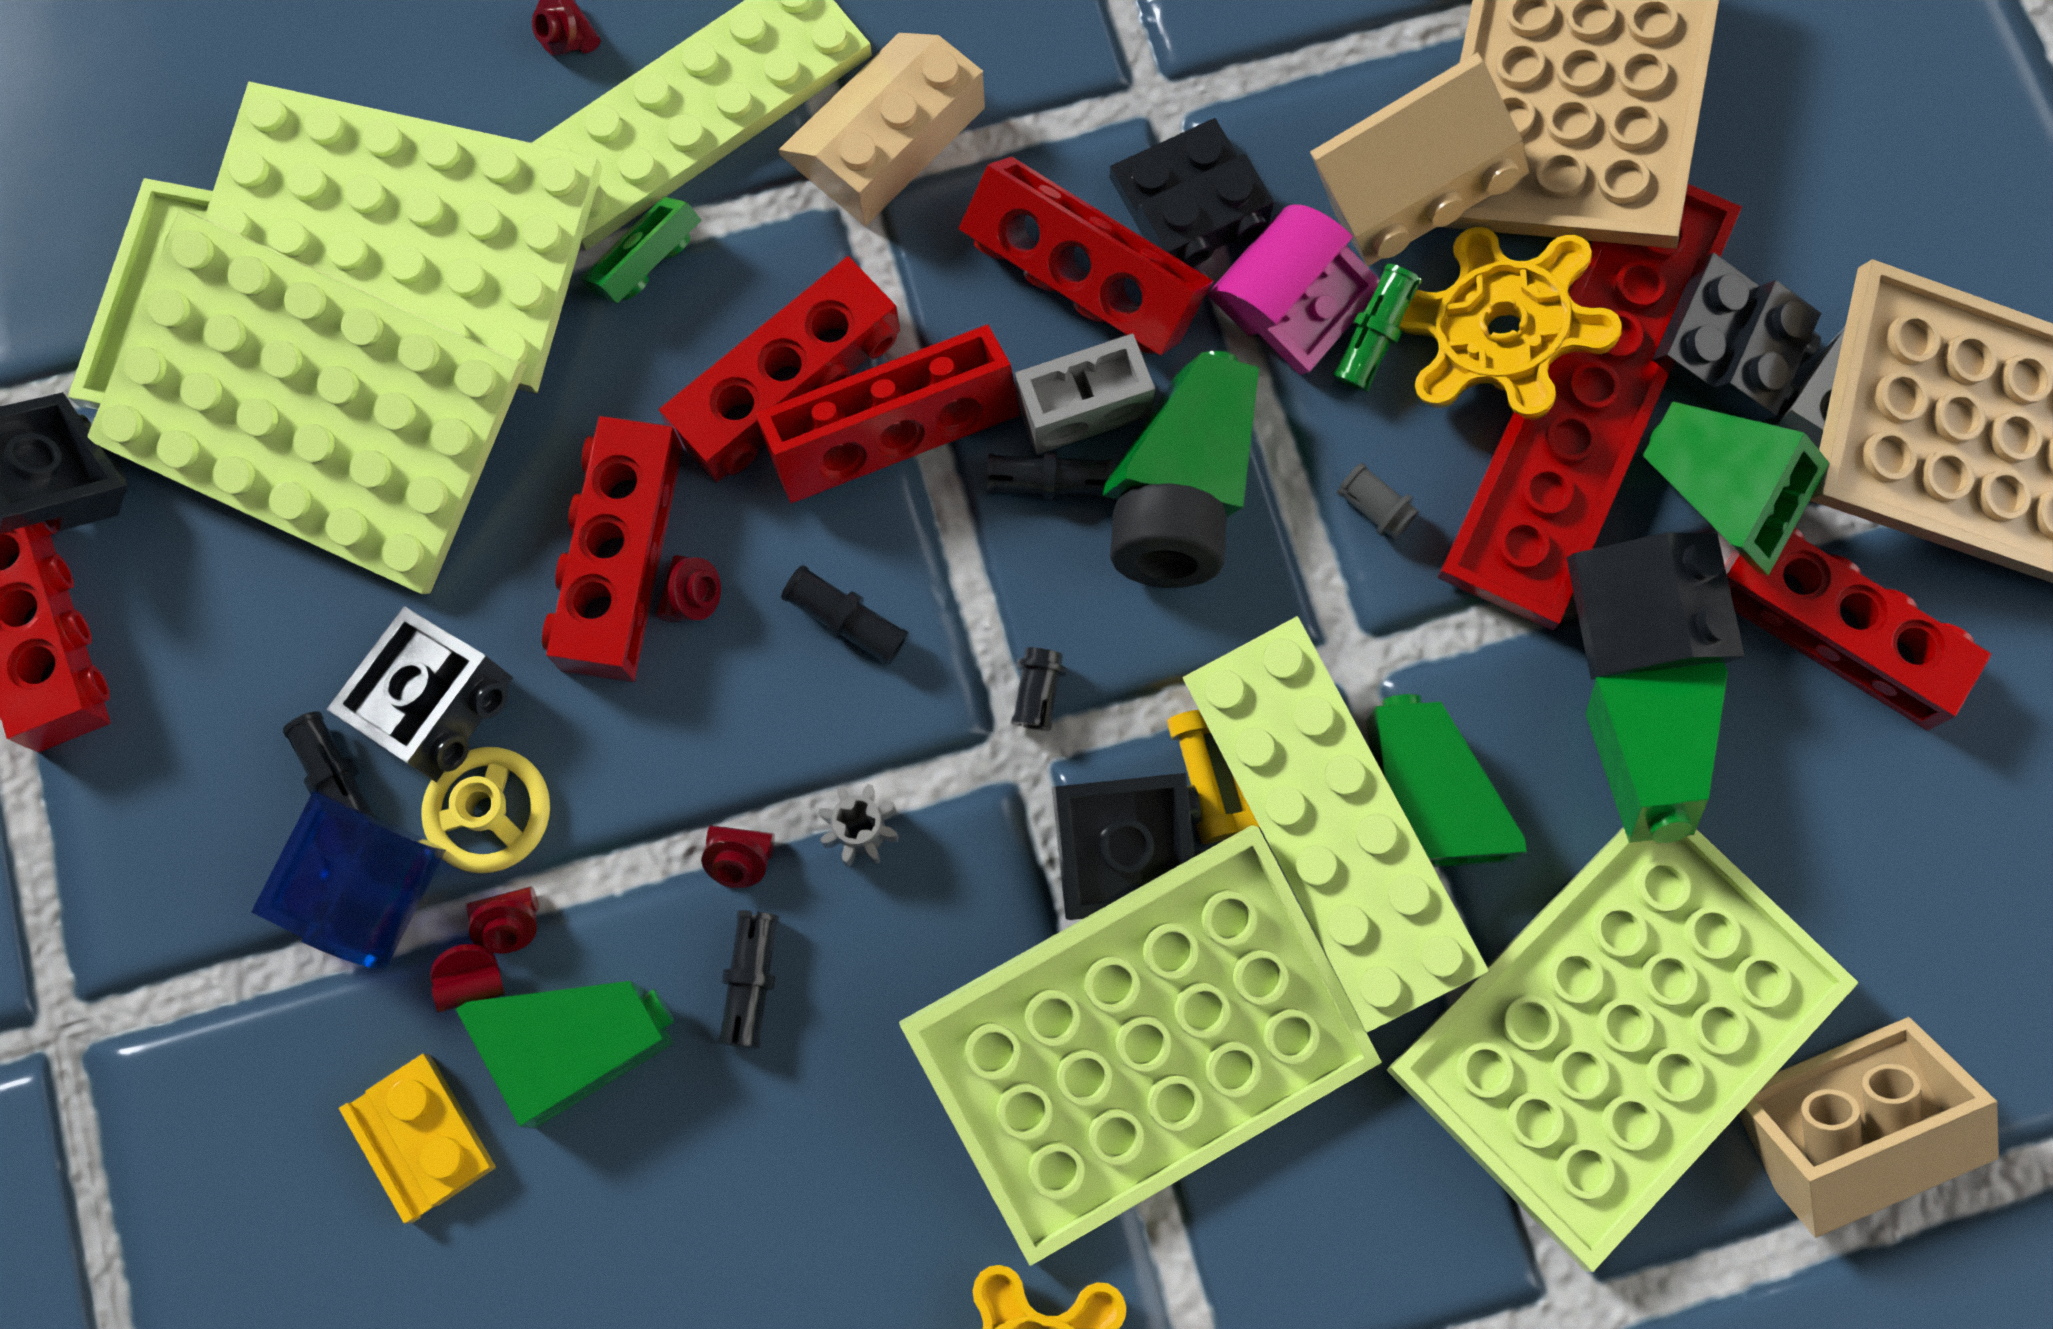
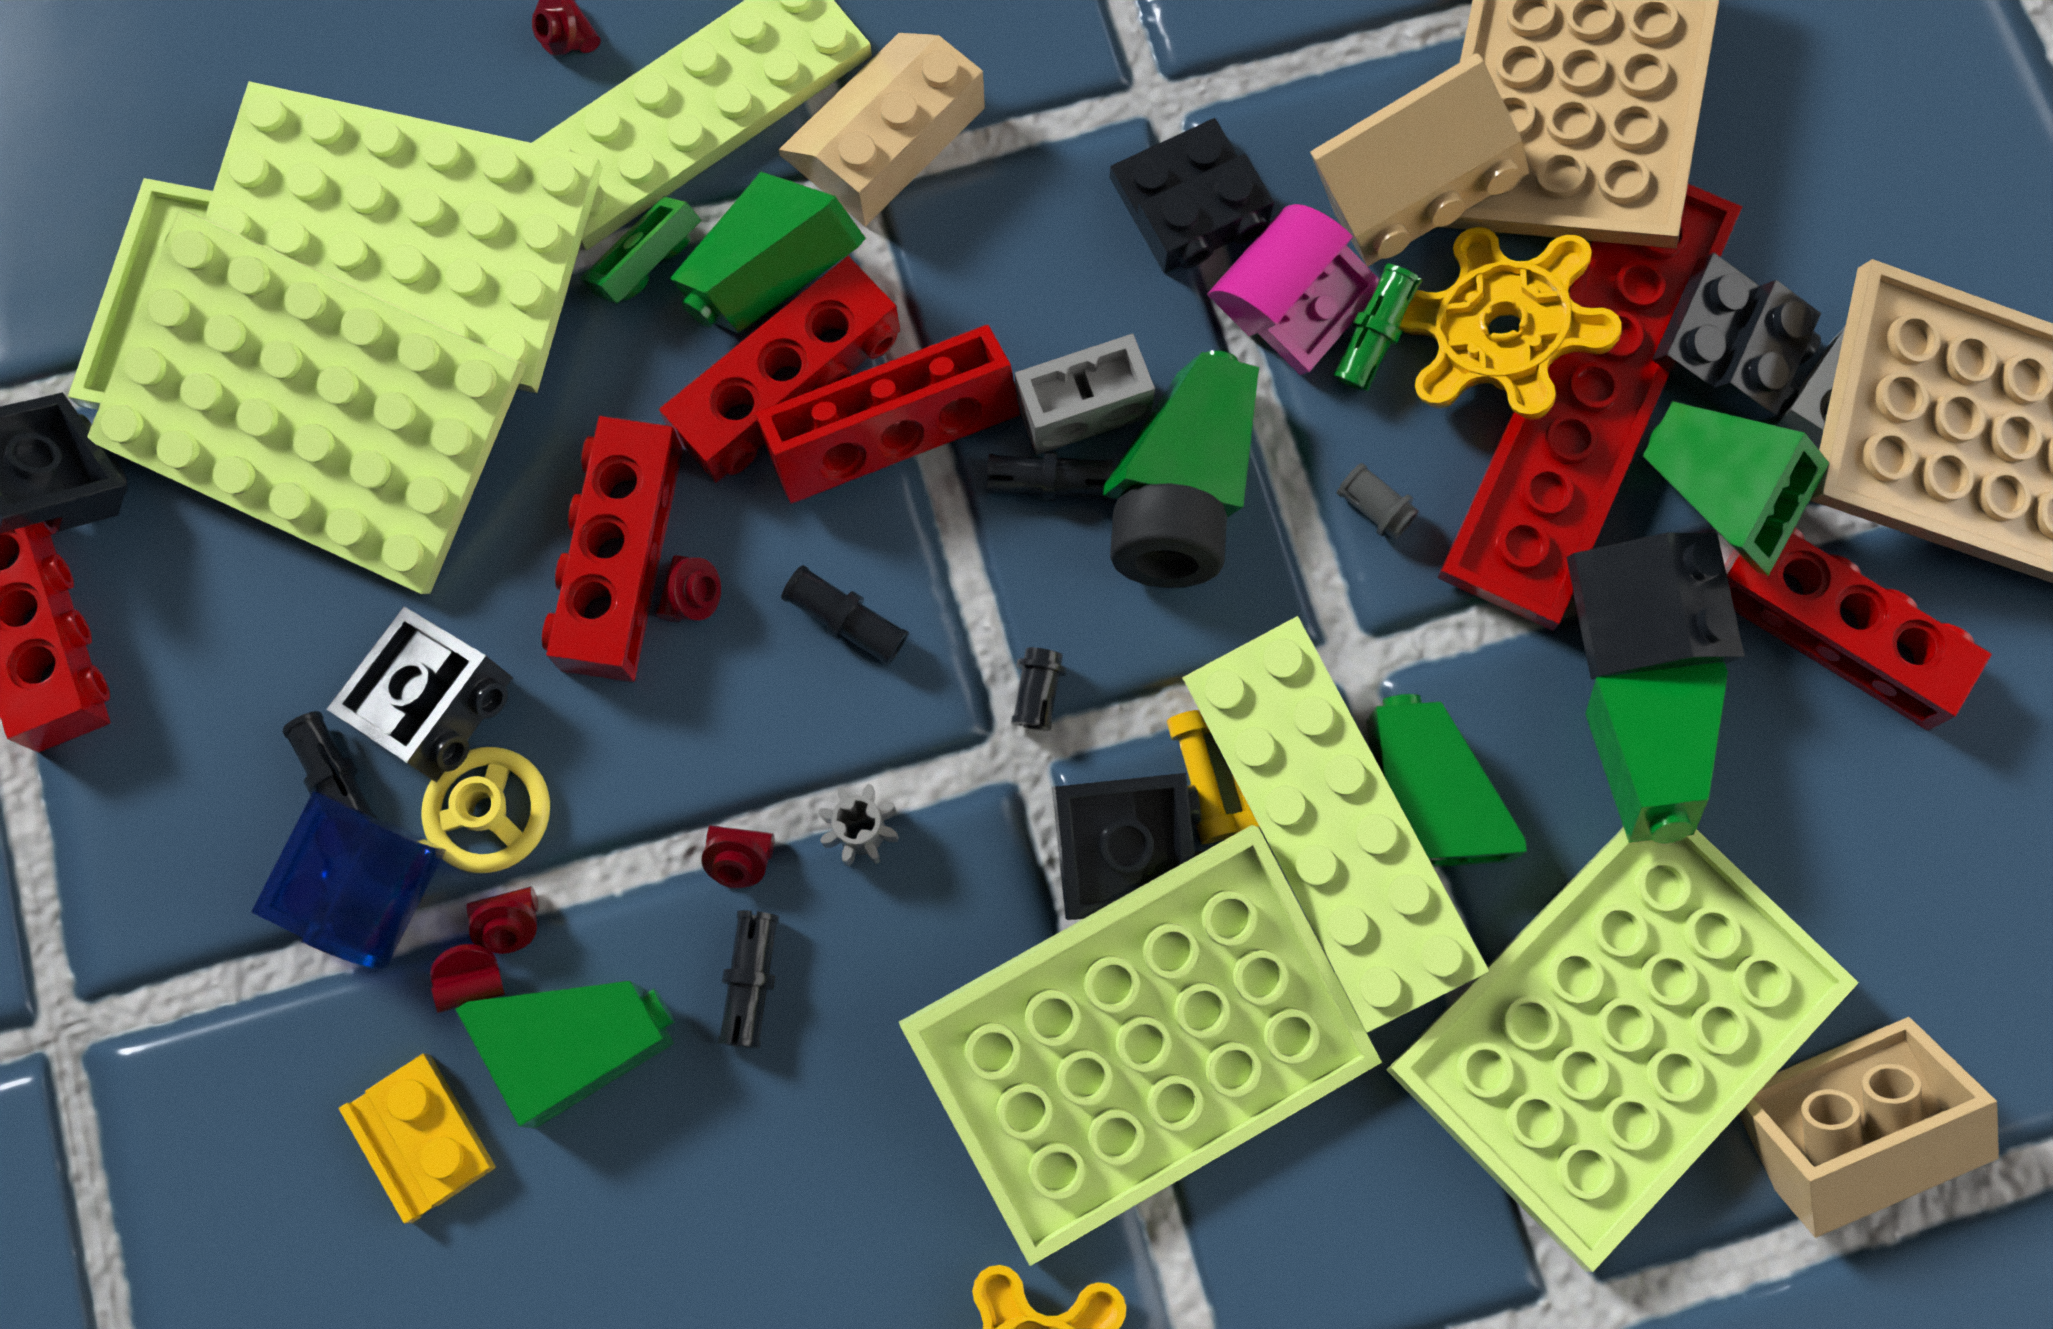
red brick [958,156,1213,356] -> none
none -> green slope [670,172,866,333]

